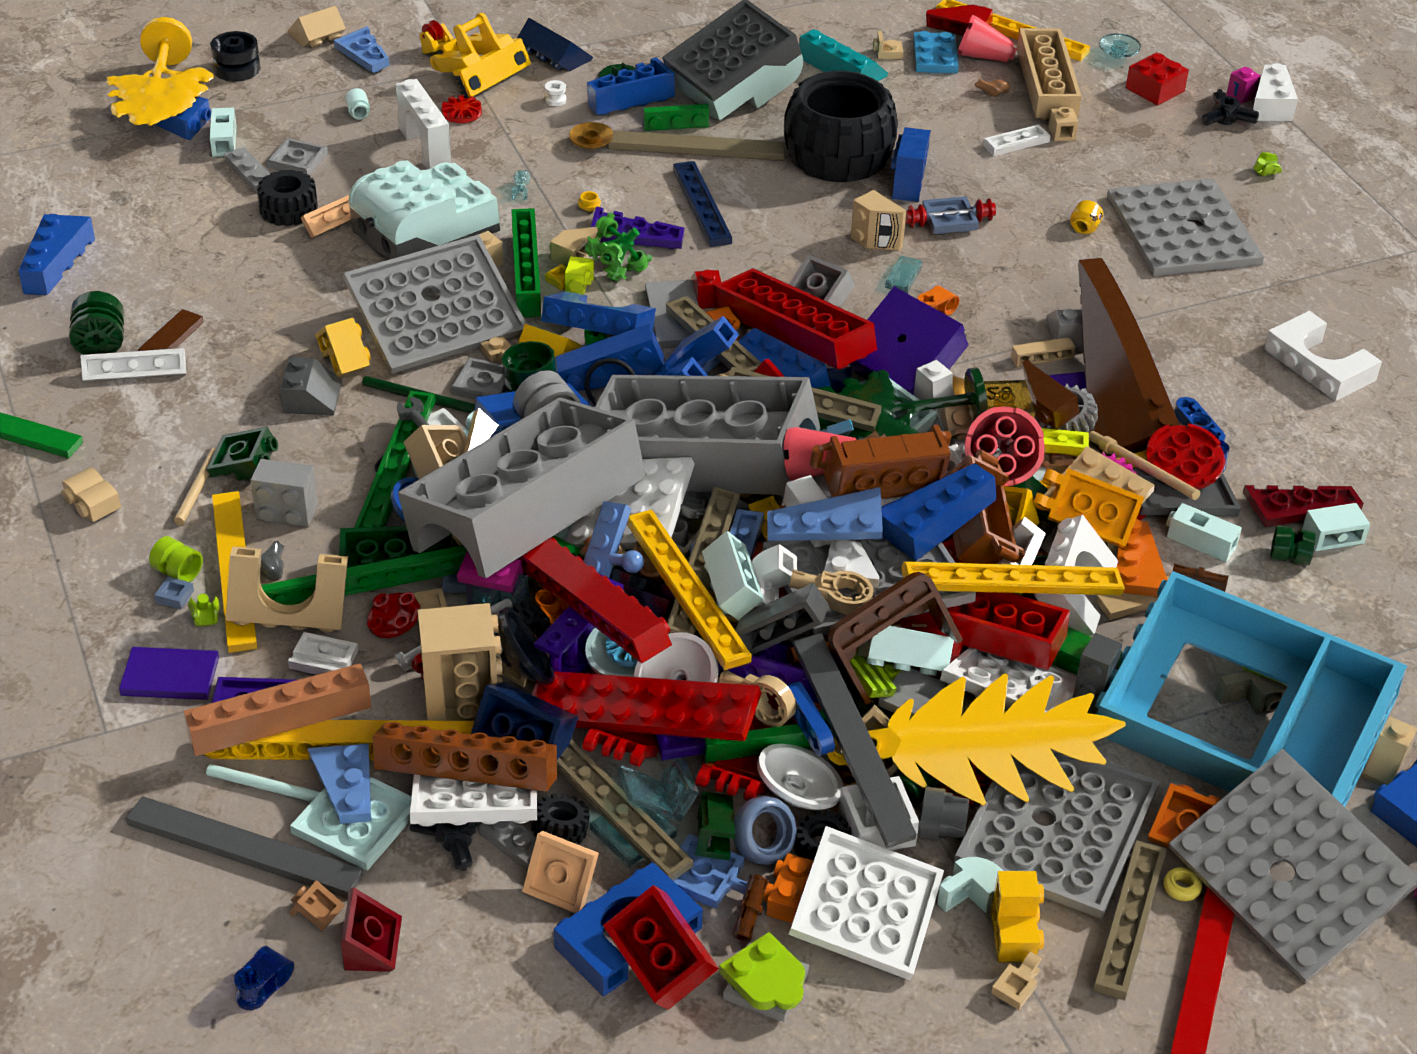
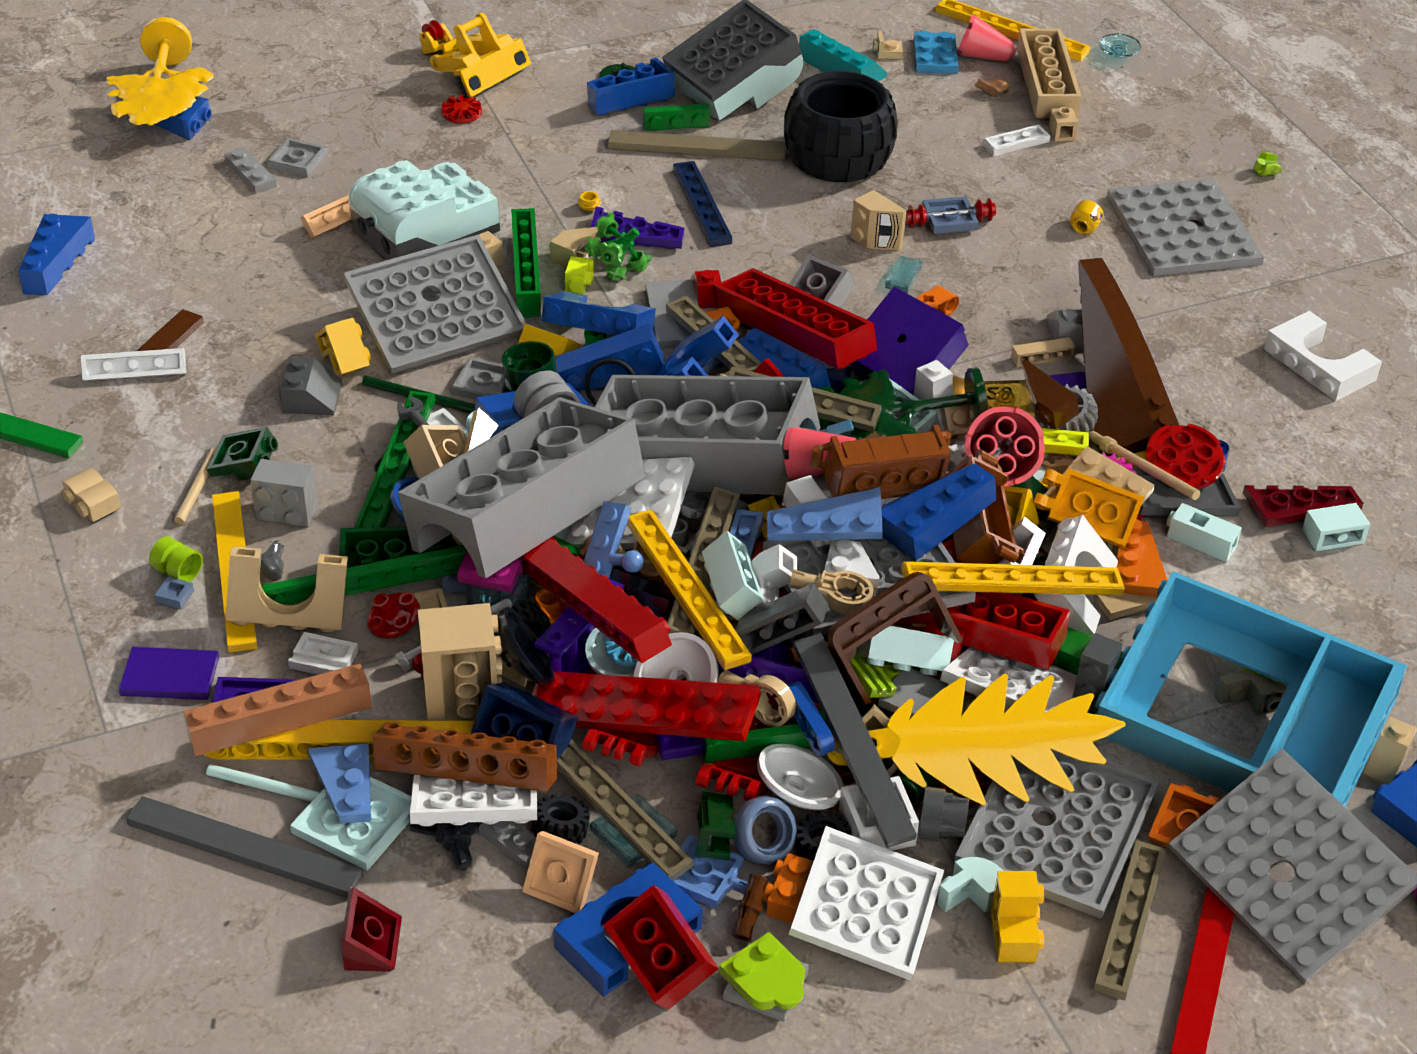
dark green wheel [69,291,124,355] -> none
lime arm [187,593,220,627] -> none
black wheel [210,31,261,82] -> none
light aqua brick [210,107,237,157] -> none
clear blue piece [234,946,295,1010] -> none
black tyre [257,170,318,226] -> none
tan slope [287,5,346,48] -> none
medium nougat bracket [289,880,345,932] -> none
medium blue wing [334,26,390,73] -> none
light aqua brick [345,88,370,120] -> none
white arch [396,79,451,170] -> none
tan plate [480,337,511,364] -> none
clear light blue arm [512,170,531,200] -> none
dark blue slope [517,18,593,71] -> none
white wheel [545,80,566,107] -> none
yellow tile [545,264,566,291] -> none
pearl gold dish [569,122,613,149] -> none
clear light blue bracket [617,757,699,822] -> none
blue wedge [891,127,931,202] -> none
red slope [926,4,993,36] -> none
tan plate [991,951,1041,1010] -> none
red brick [1125,52,1189,106] -> none
light yellow piece [1163,867,1202,902] -> none
reddish brown pin [1173,563,1229,592] -> none
blue beam [1174,397,1226,449] -> none
black bush [1201,89,1259,126] -> none
dark pink brick [1226,66,1261,104] -> none
white wedge [1253,63,1298,121] -> none
dark green wheel [1270,525,1316,566] -> none

